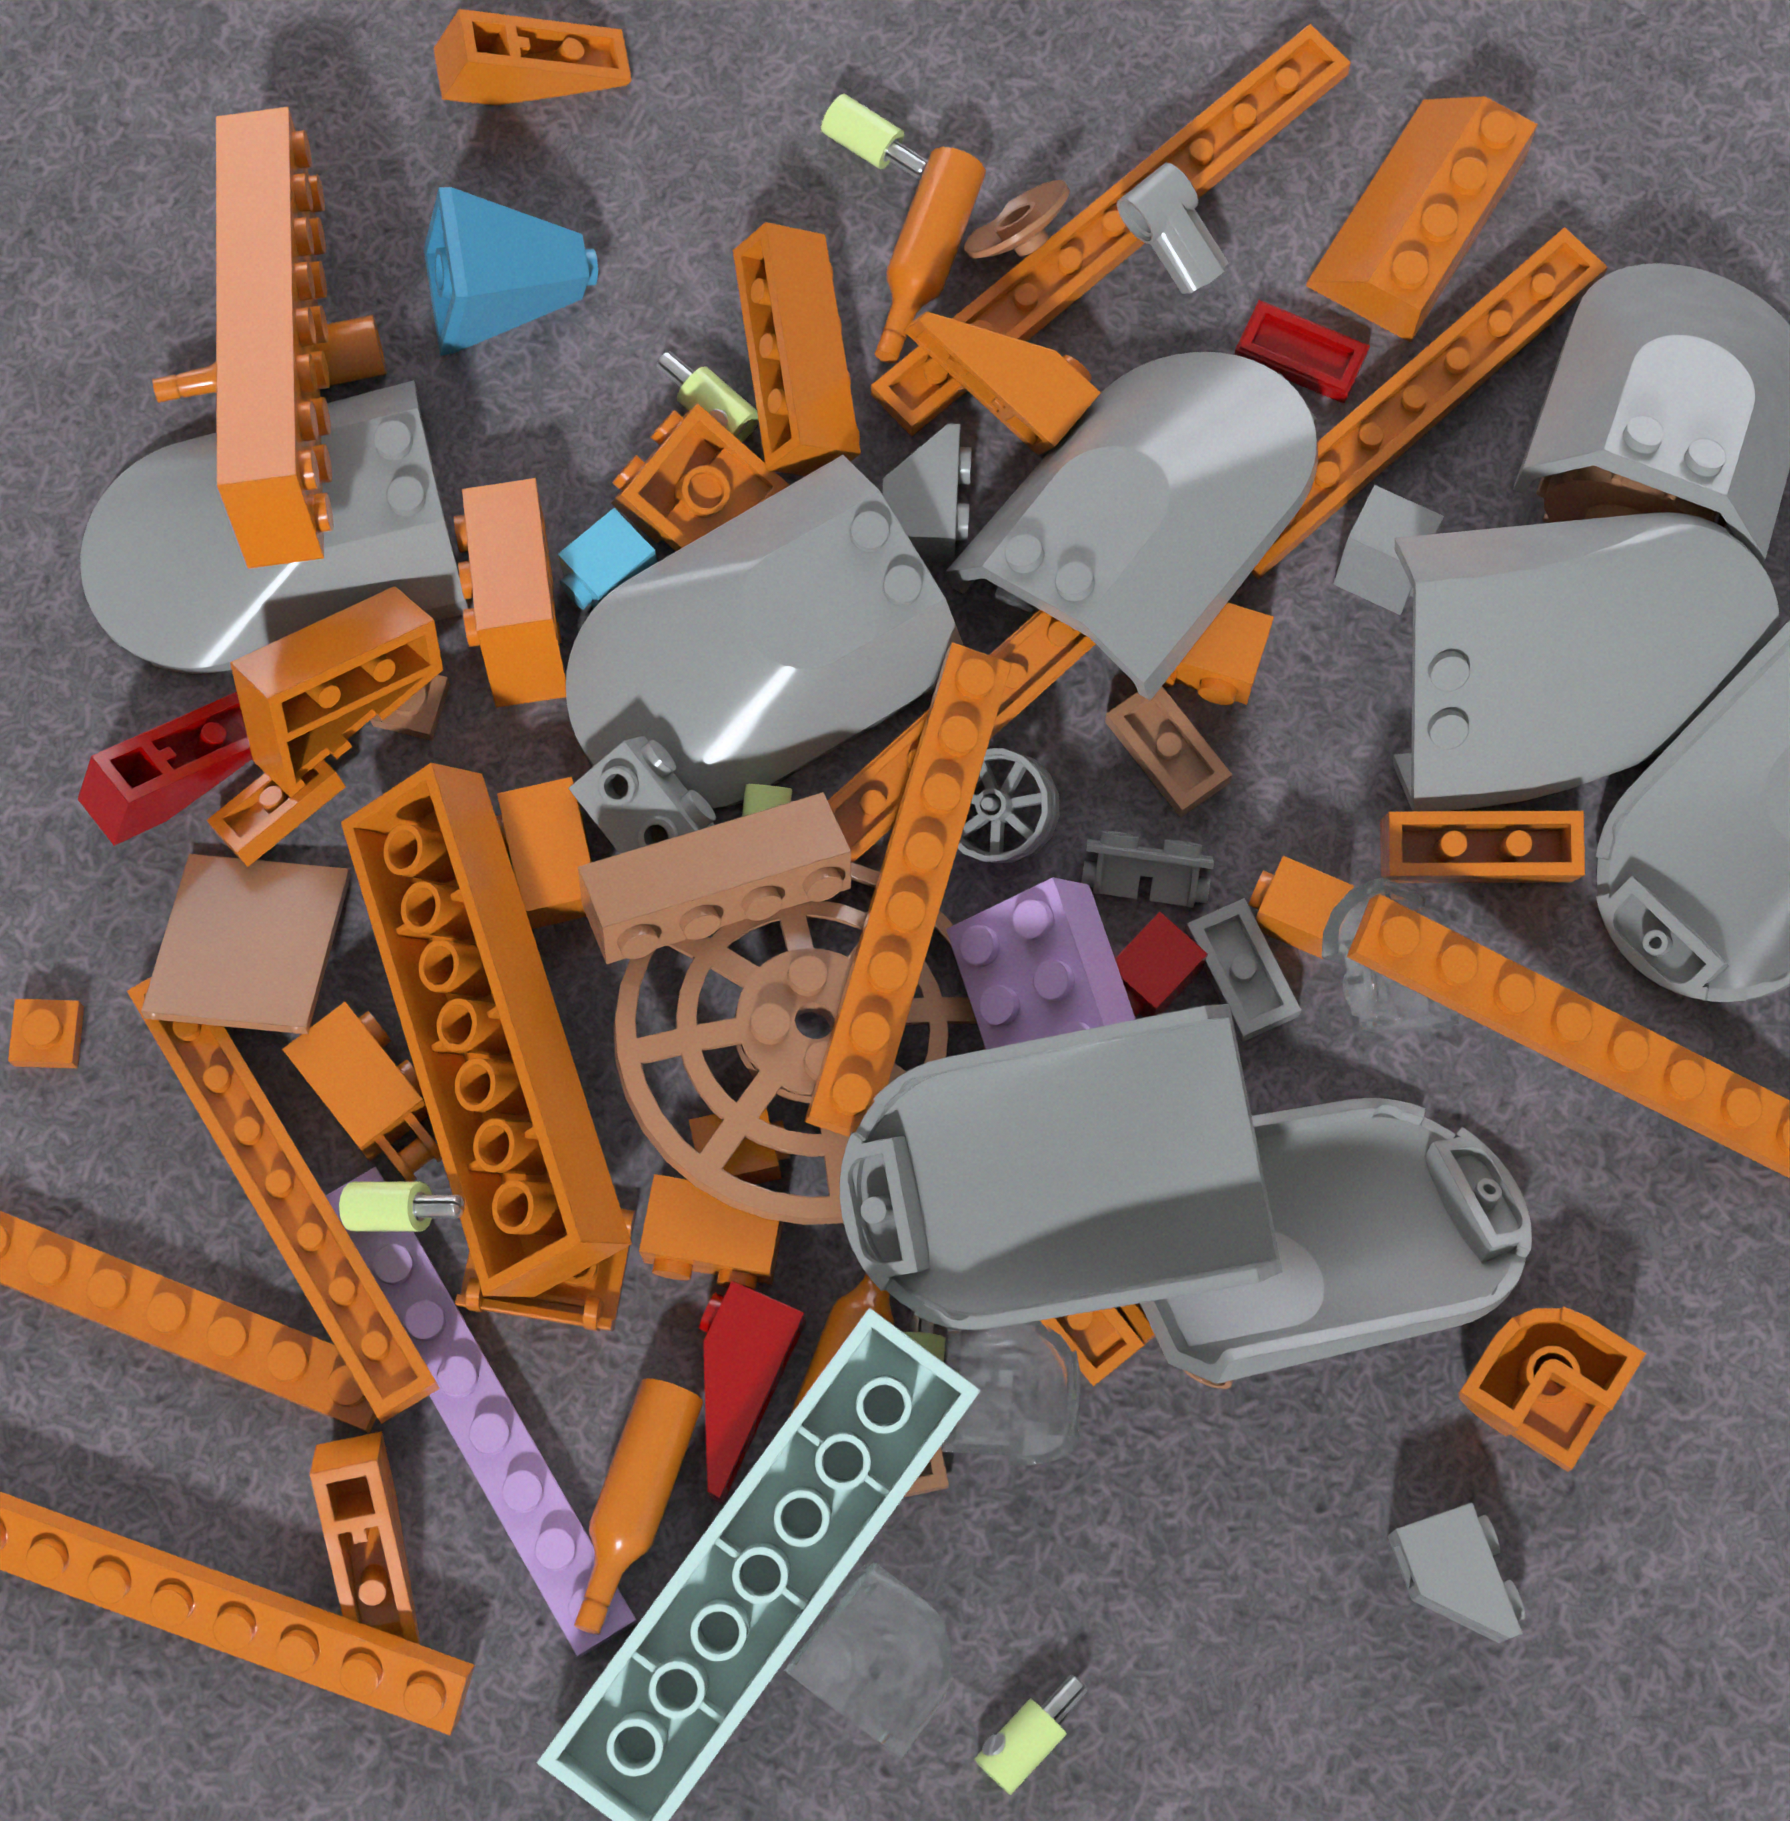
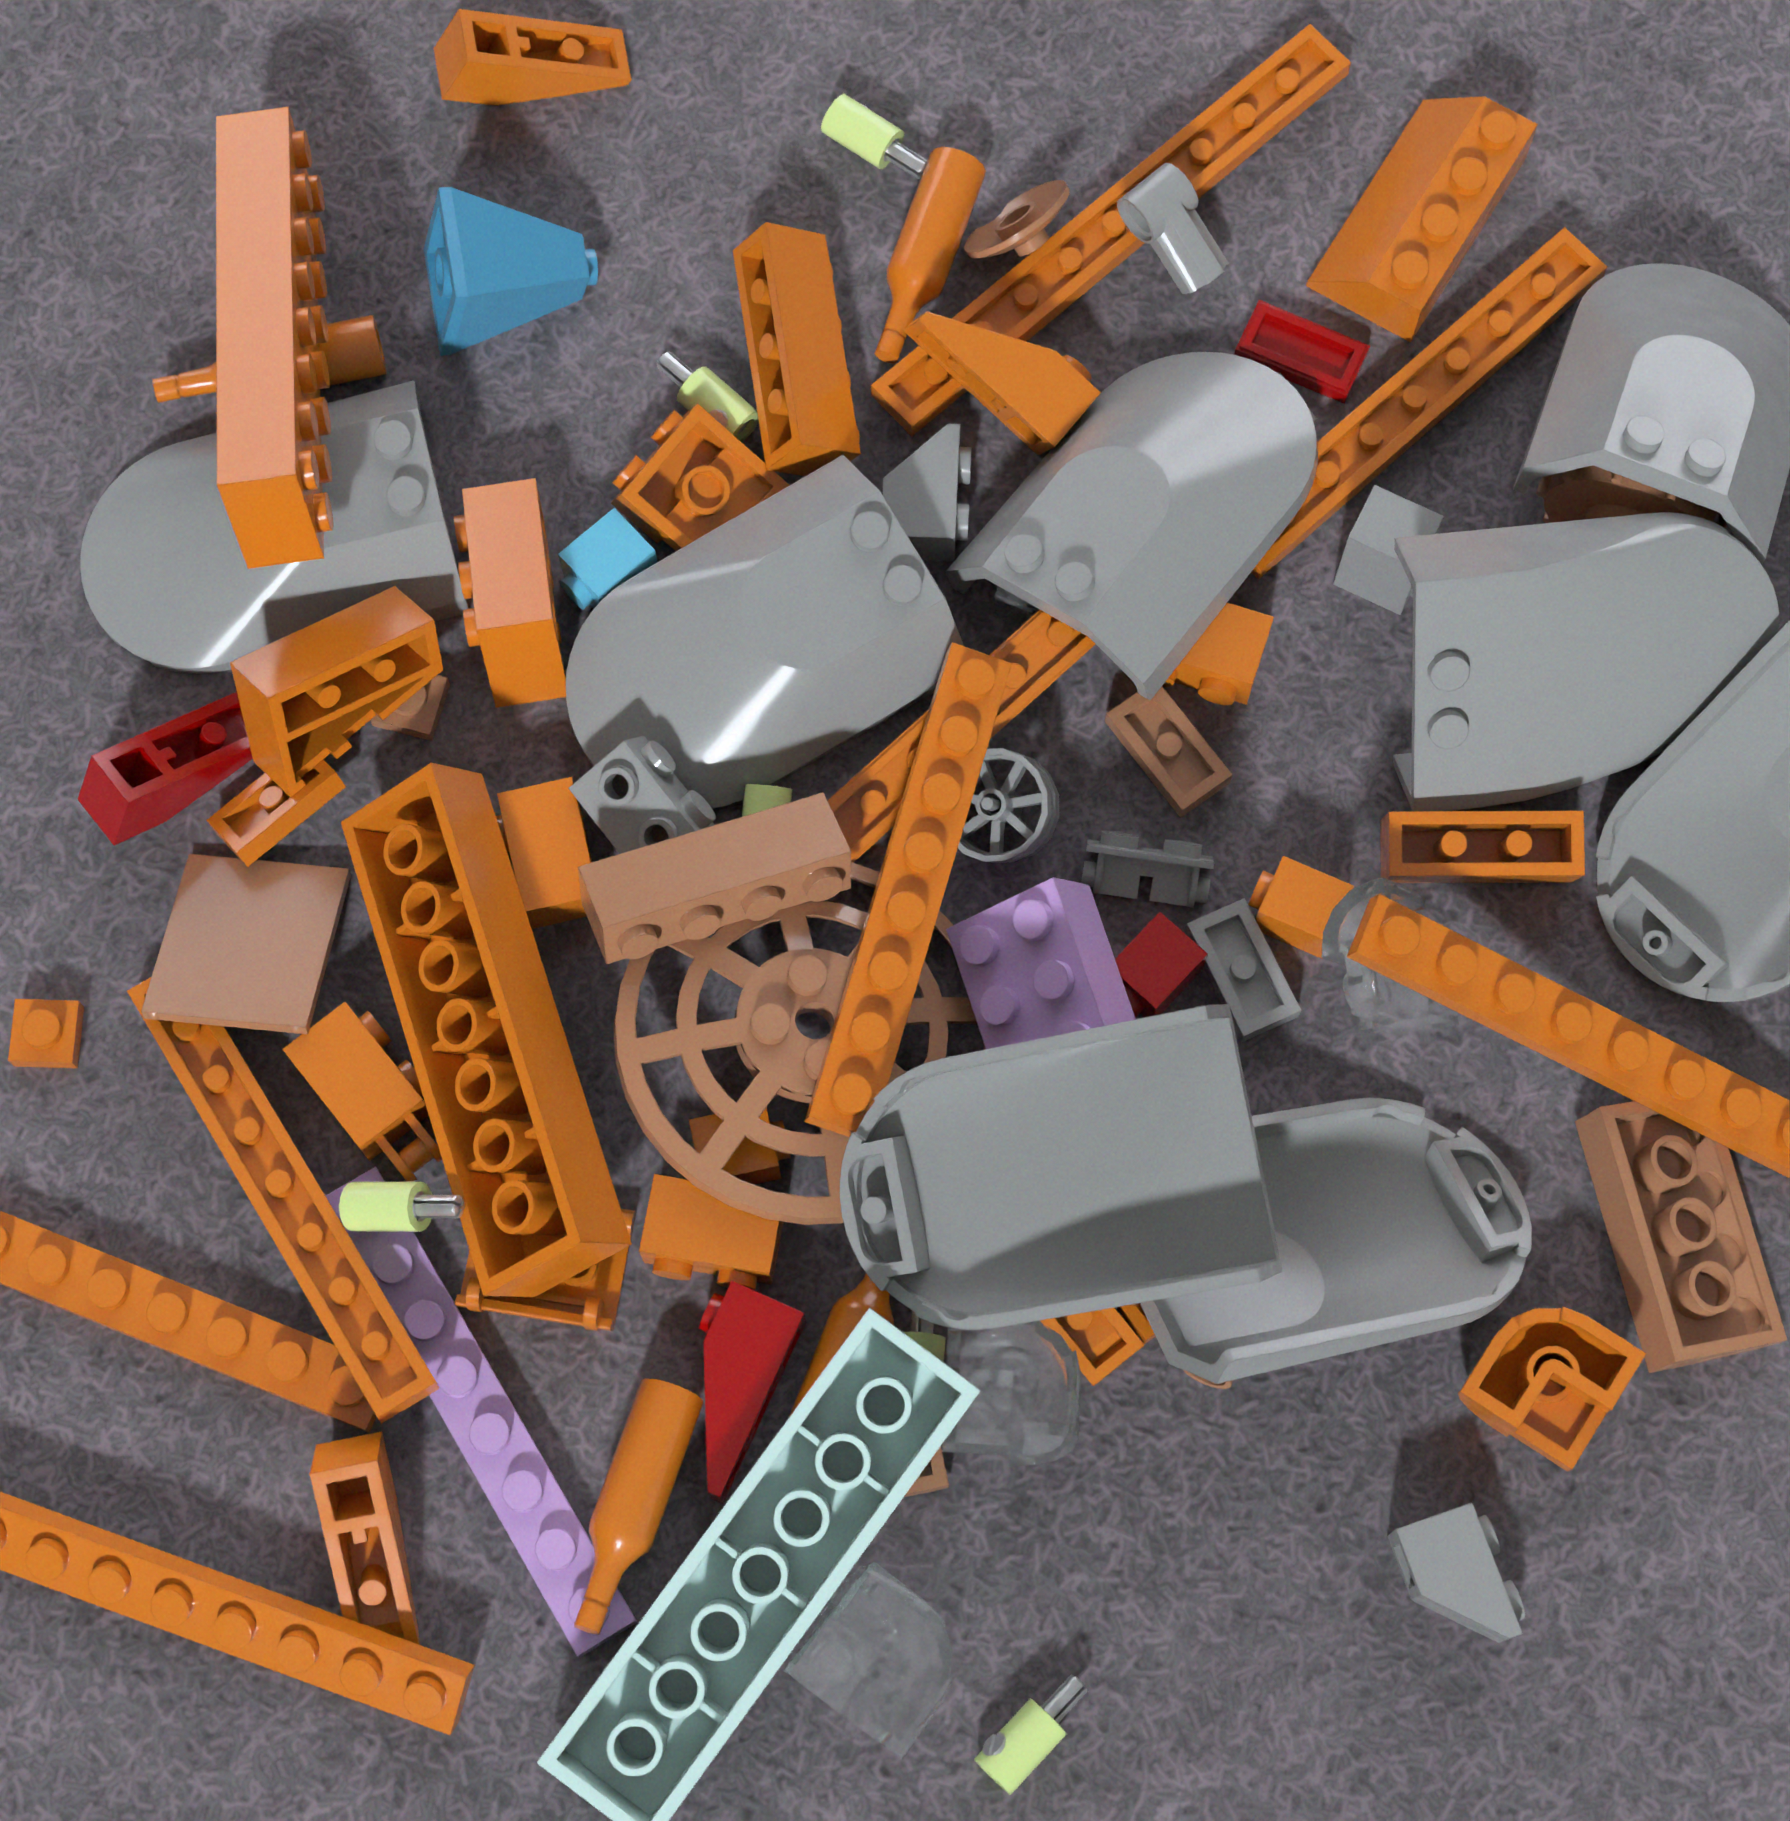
none -> nougat slope [1575,1101,1787,1373]

